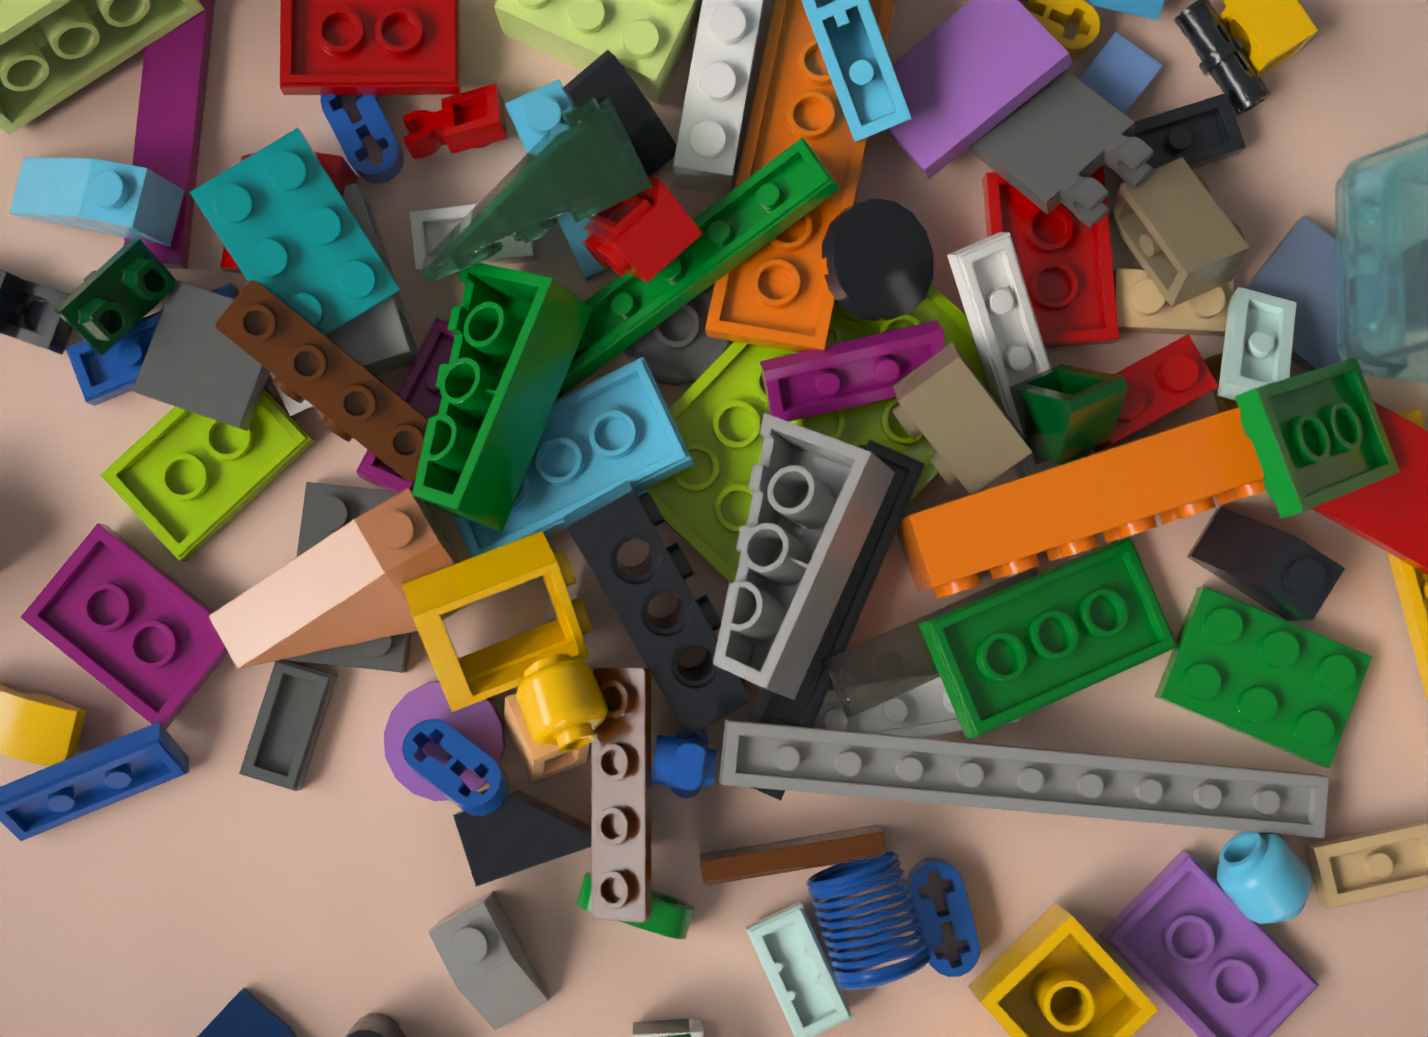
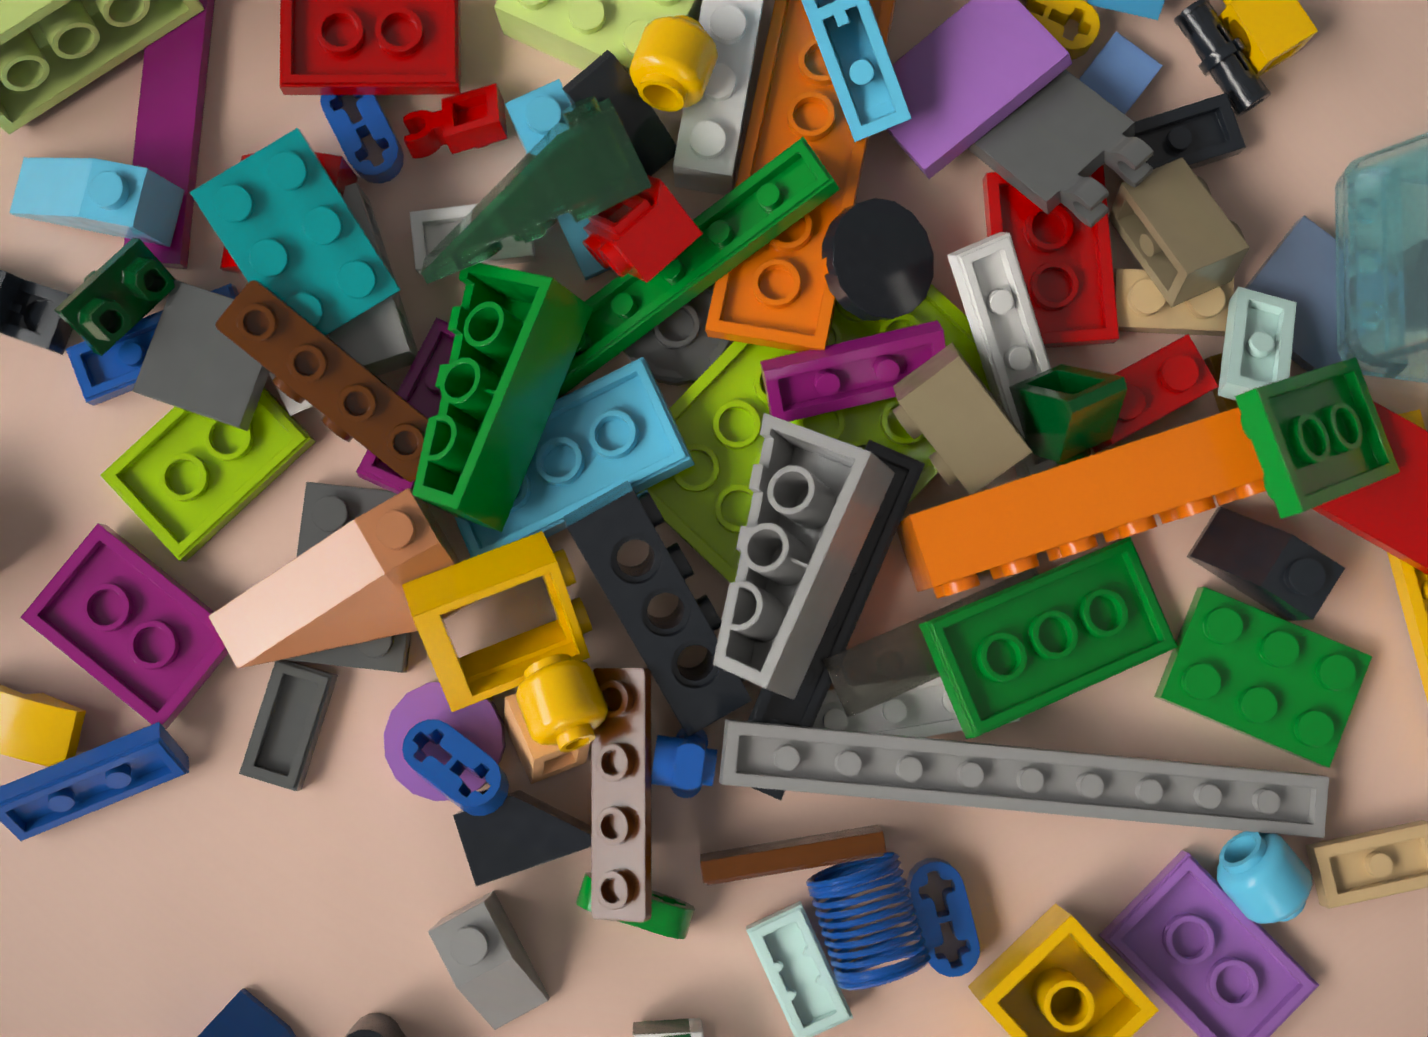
none -> yellow head [629,15,718,112]

